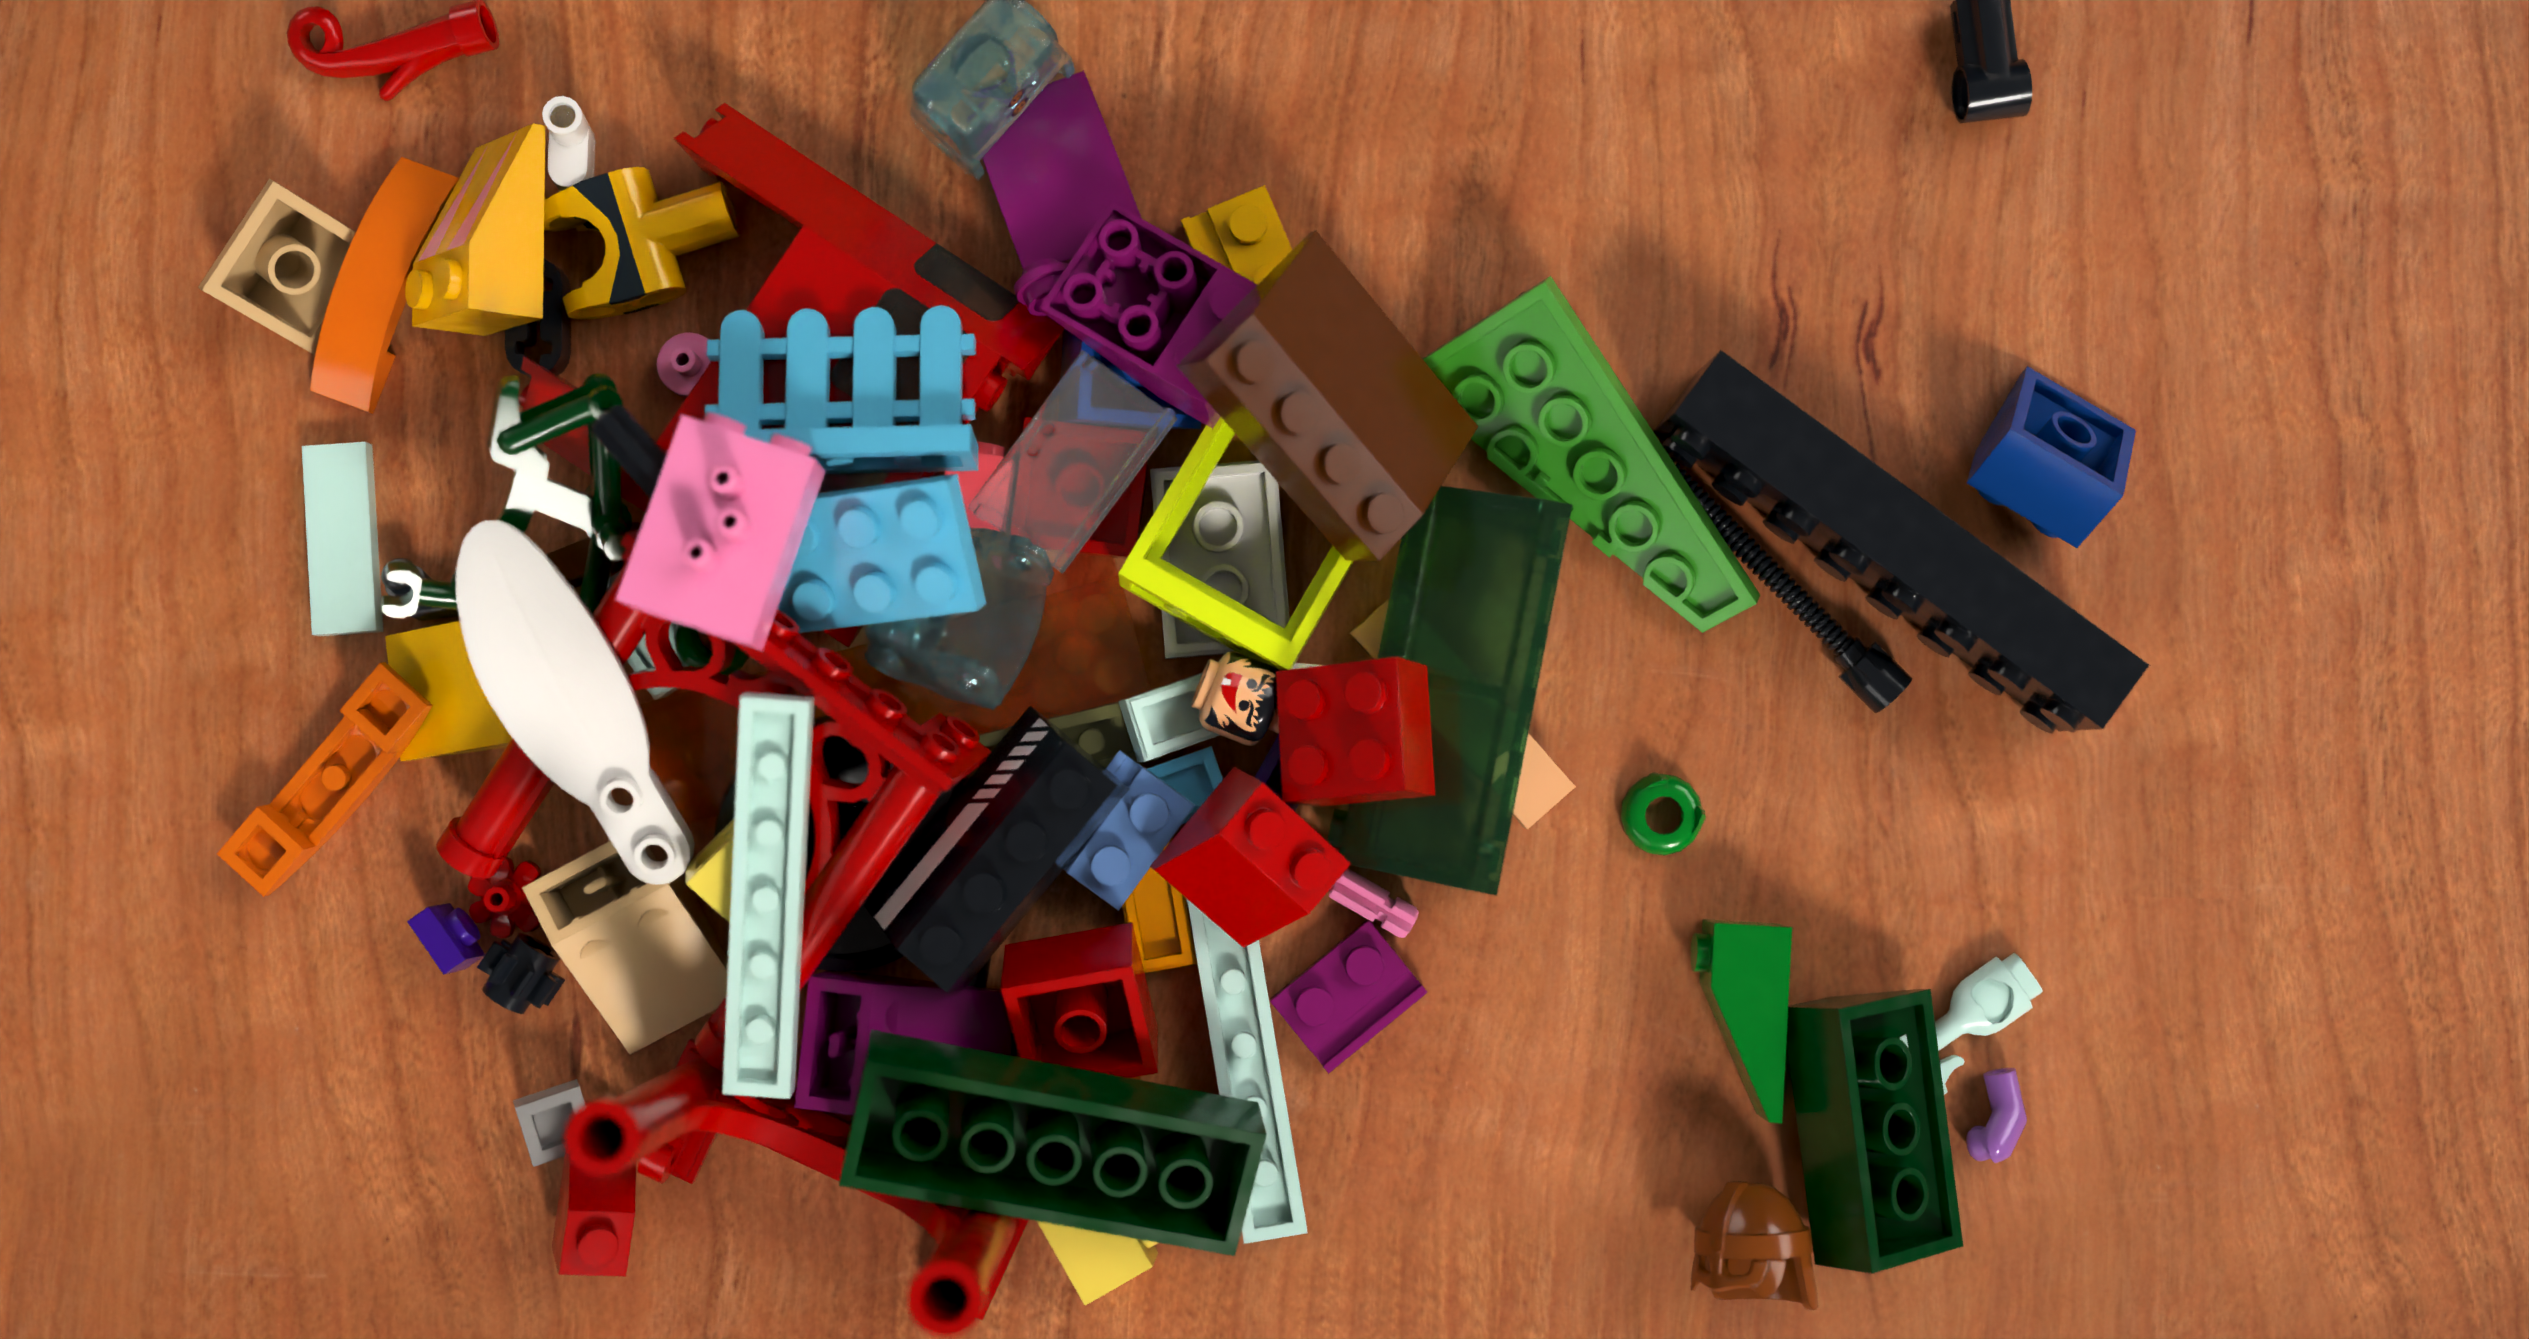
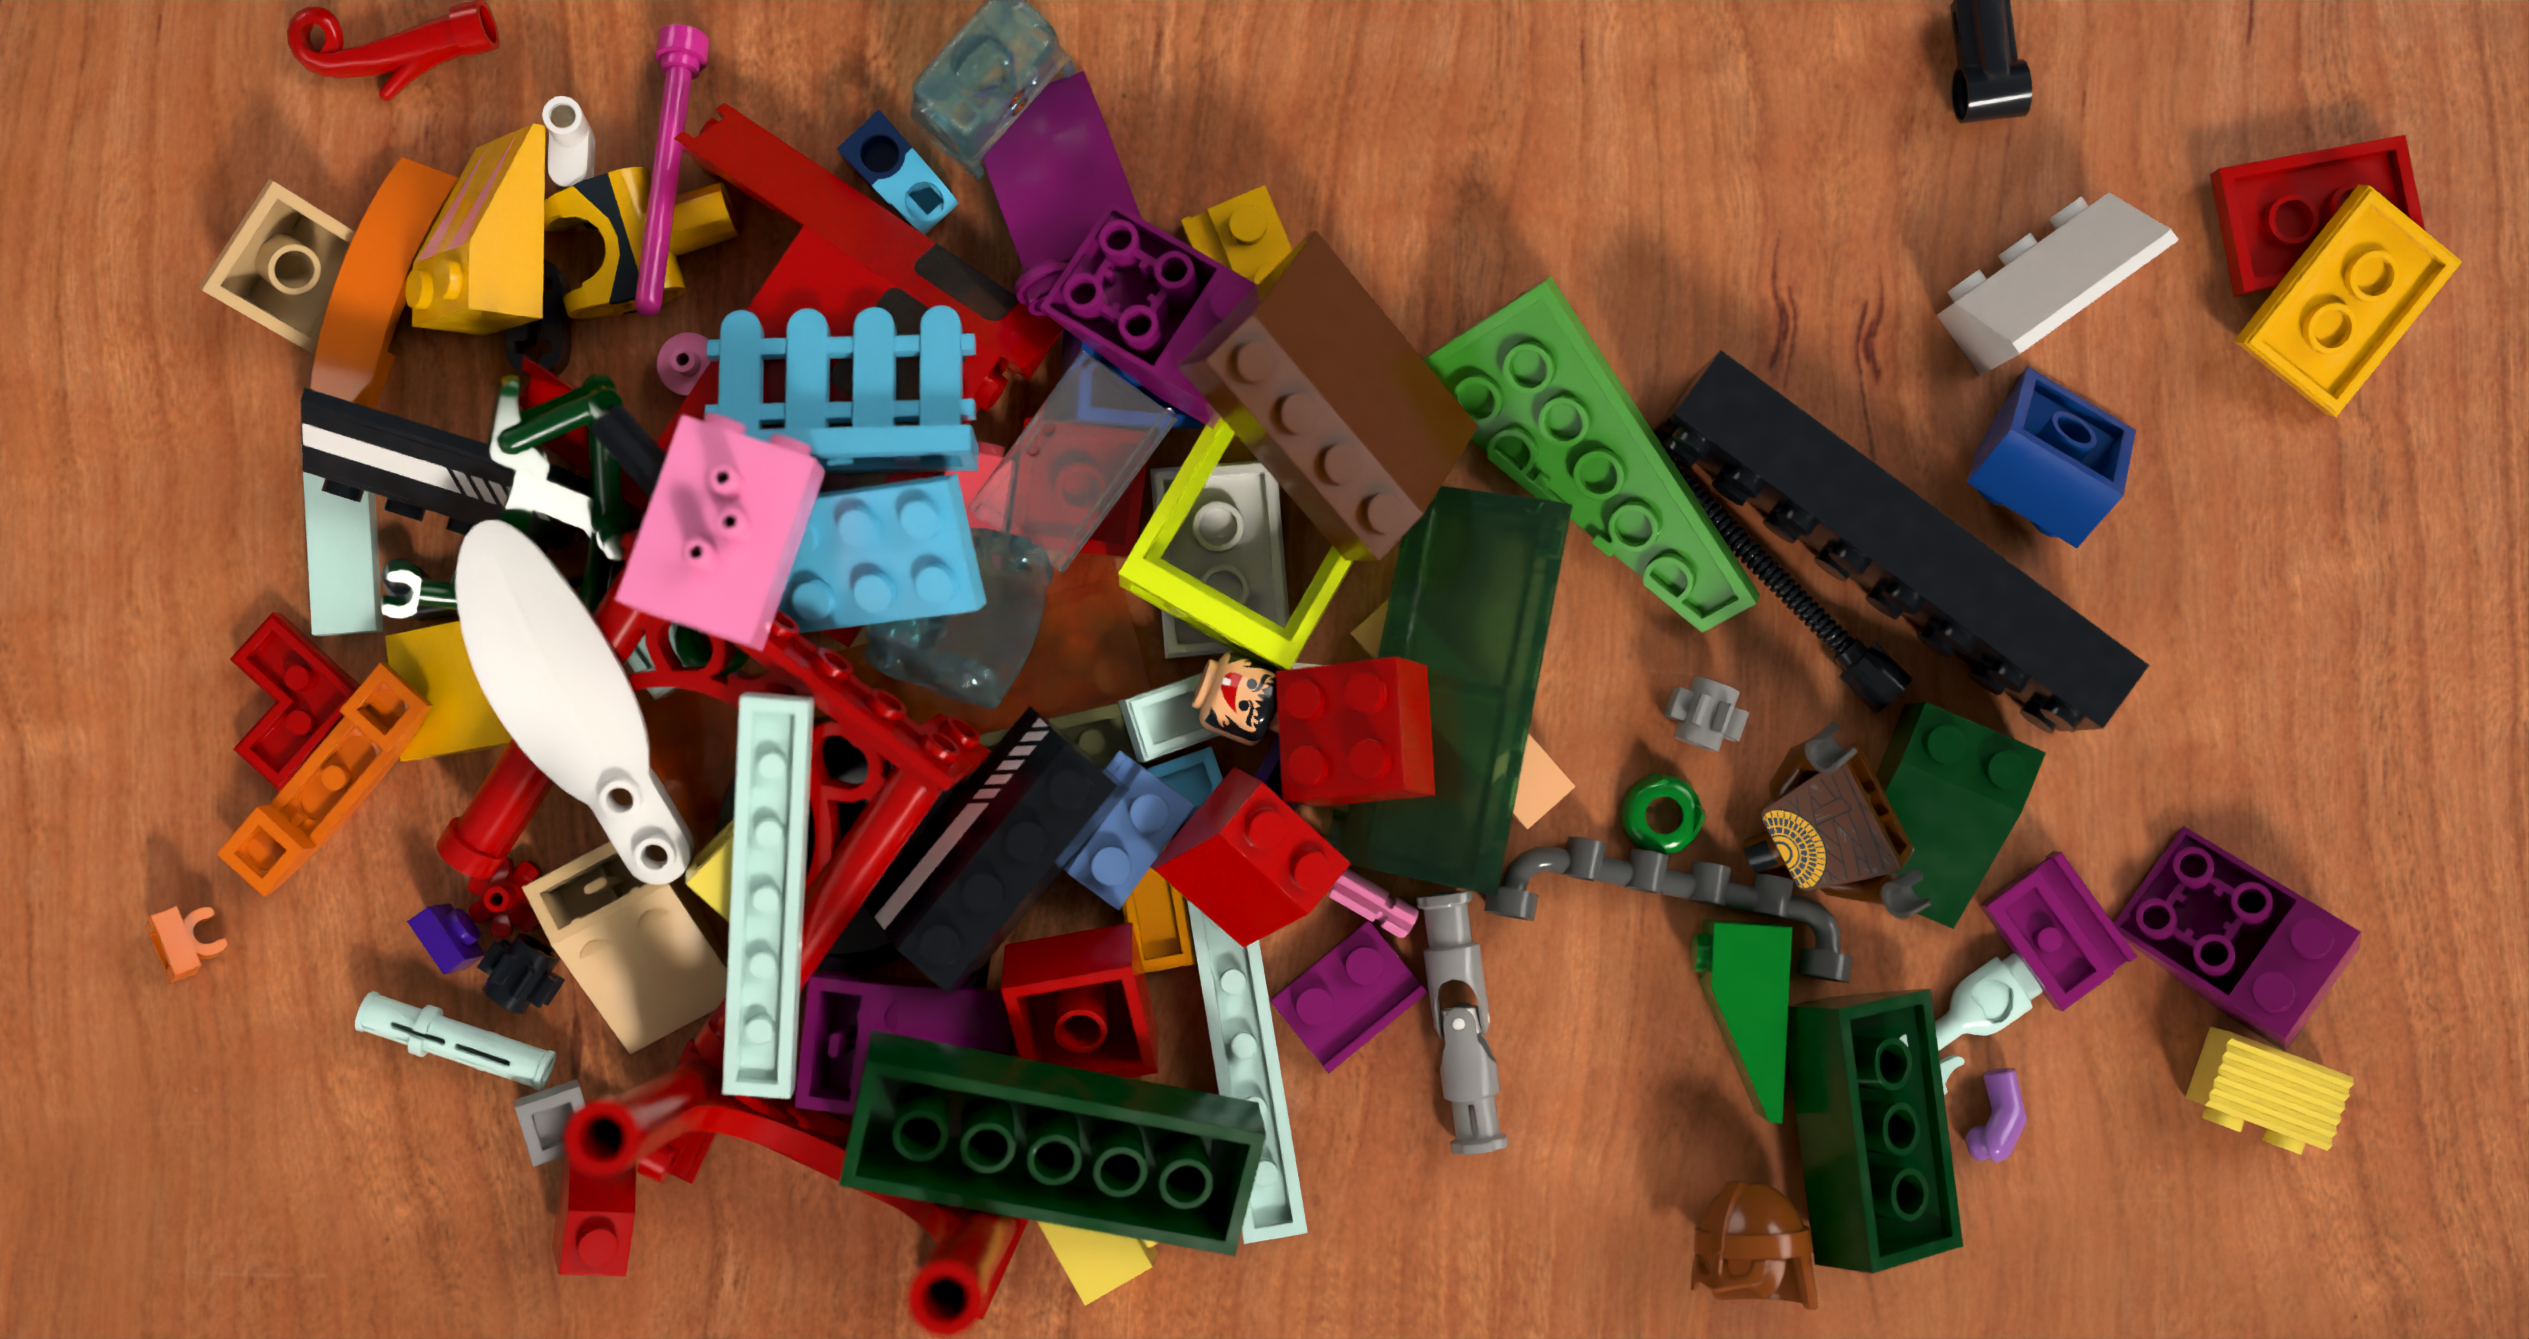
none -> orange tile [145,906,228,984]
none -> red tile [230,612,360,792]
none -> black slope [301,388,591,554]
none -> light aqua pin [355,991,556,1091]
none -> dark pink piece [635,24,710,317]
none -> leg [837,110,959,235]
none -> light grey piece [1415,889,1509,1155]
none -> dark grey bar [1484,836,1853,983]
none -> light grey gear [1664,676,1749,753]
none -> torso [1744,722,1931,919]
none -> dark green slope [1876,702,2046,929]
none -> white slope [1936,192,2179,376]
none -> magenta plate [1979,851,2138,1011]
none -> magenta slope [2113,826,2361,1052]
none -> light yellow brick [2185,1026,2354,1155]
none -> red plate [2210,135,2425,297]
none -> yellow tile [2234,184,2462,417]

